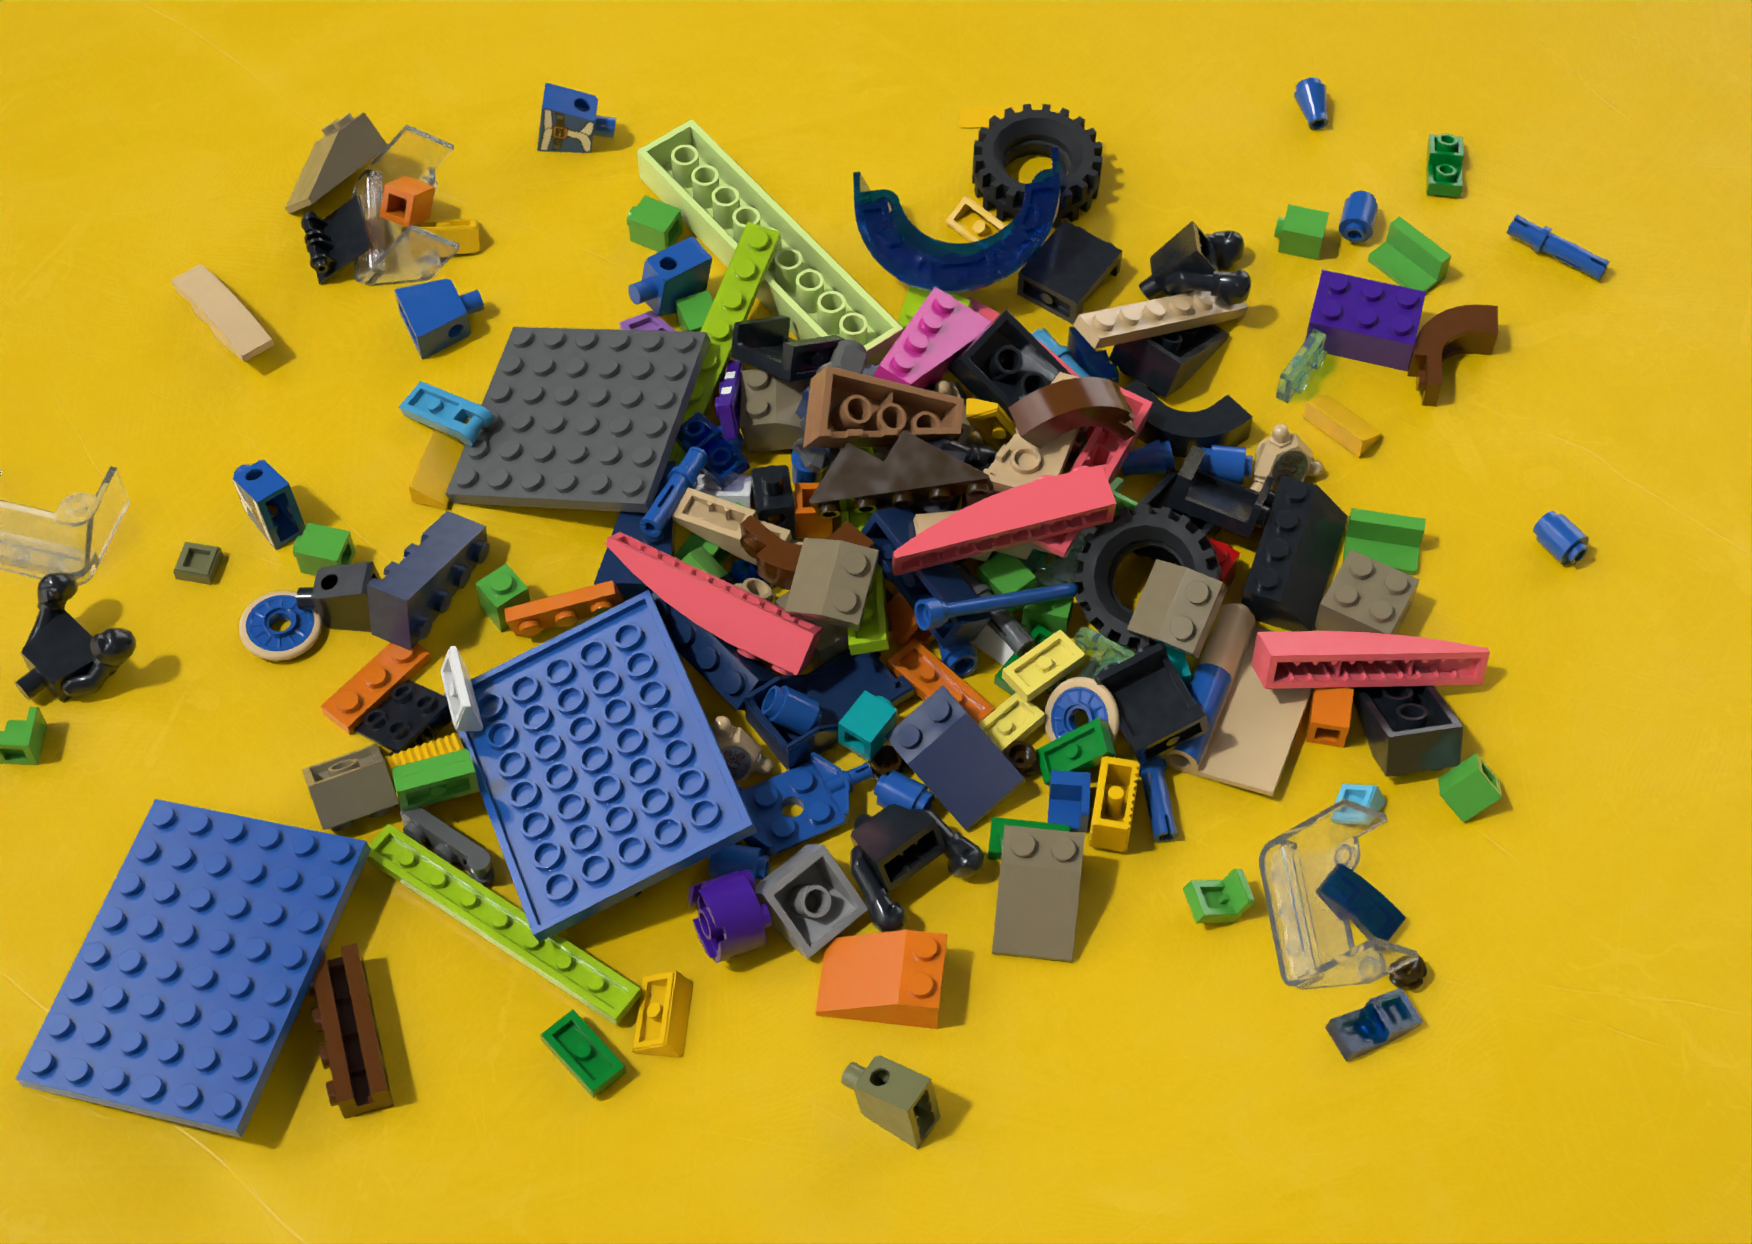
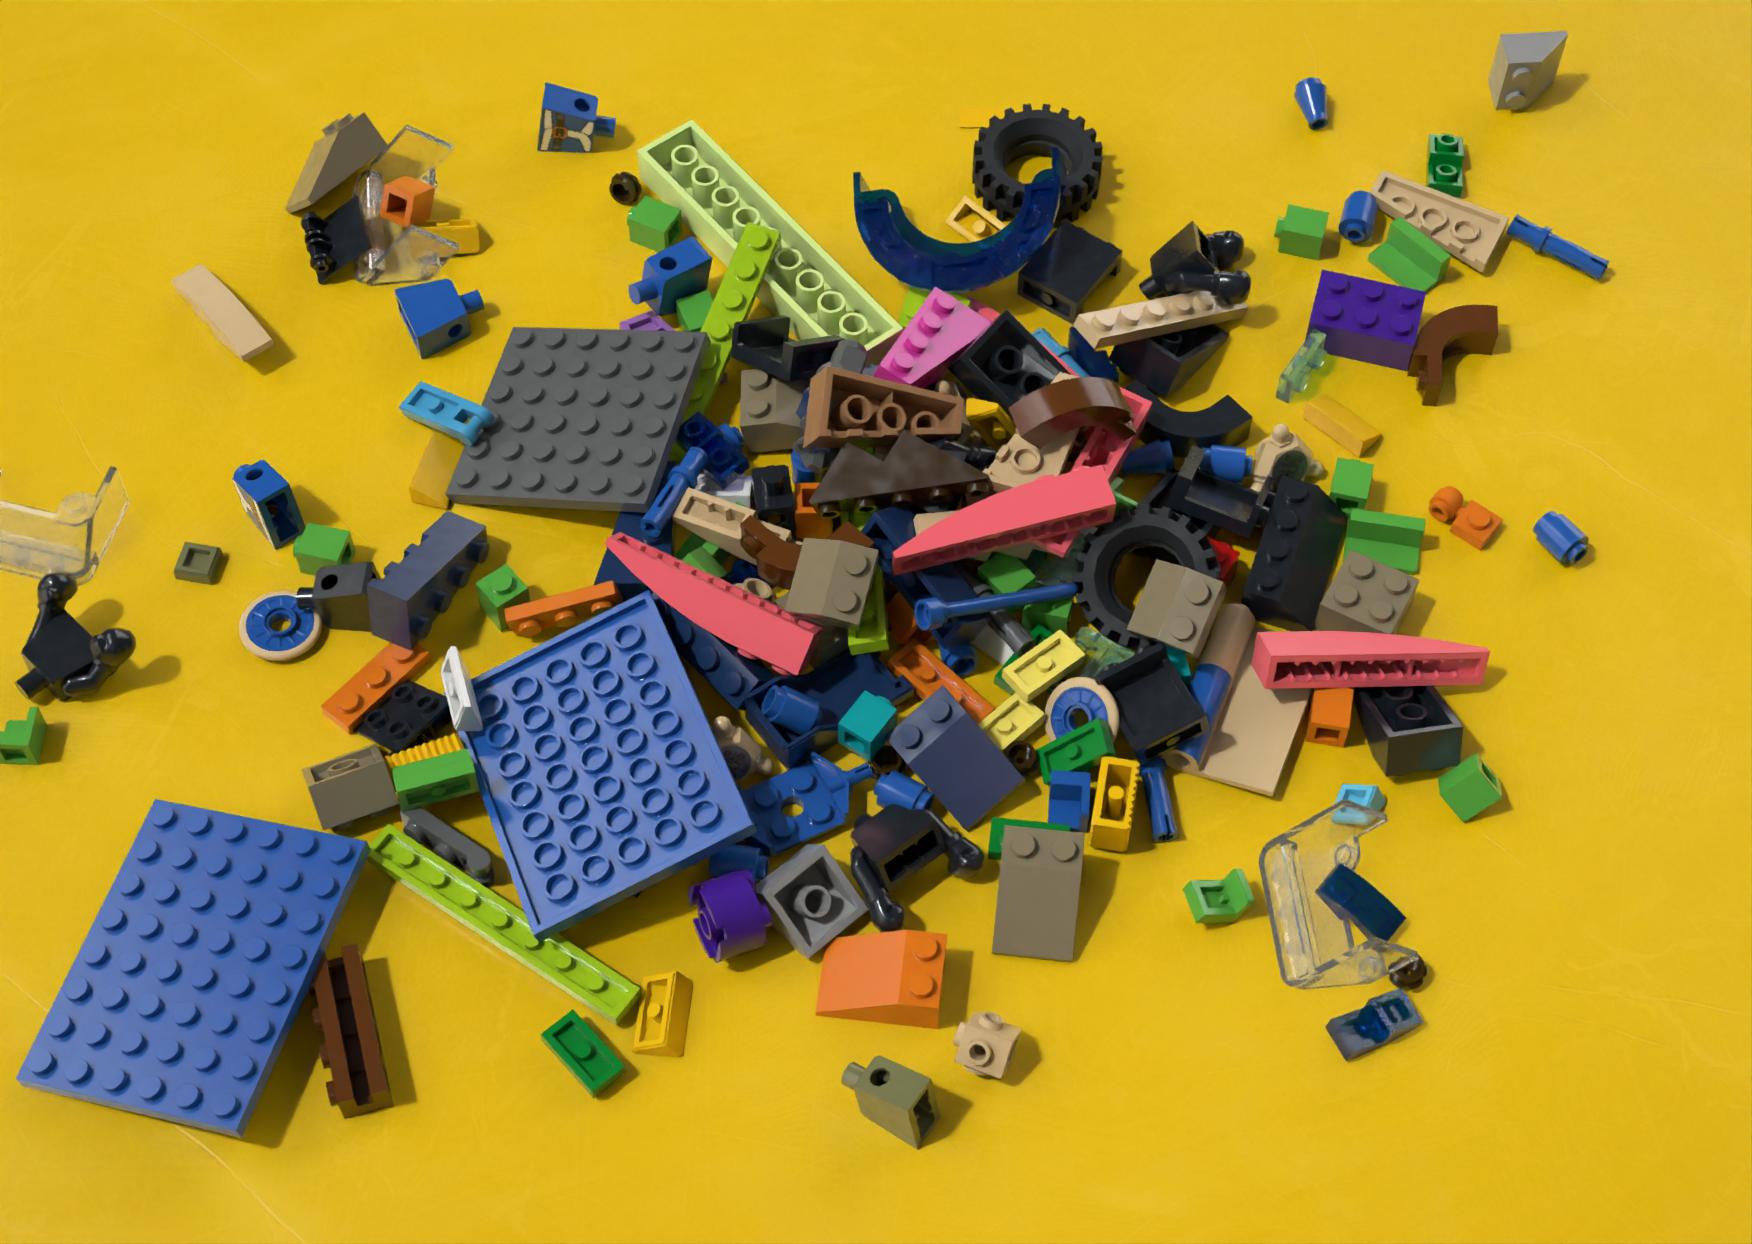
dark purple plate [715,360,745,440] -> none
none -> dark brown plate [609,172,642,204]
none -> tan brick [953,1011,1021,1079]
none -> bright green brick [1329,457,1374,518]
none -> tan wing [1369,170,1509,273]
none -> orange plate [1429,486,1503,551]
none -> light grey slope [1488,31,1568,110]

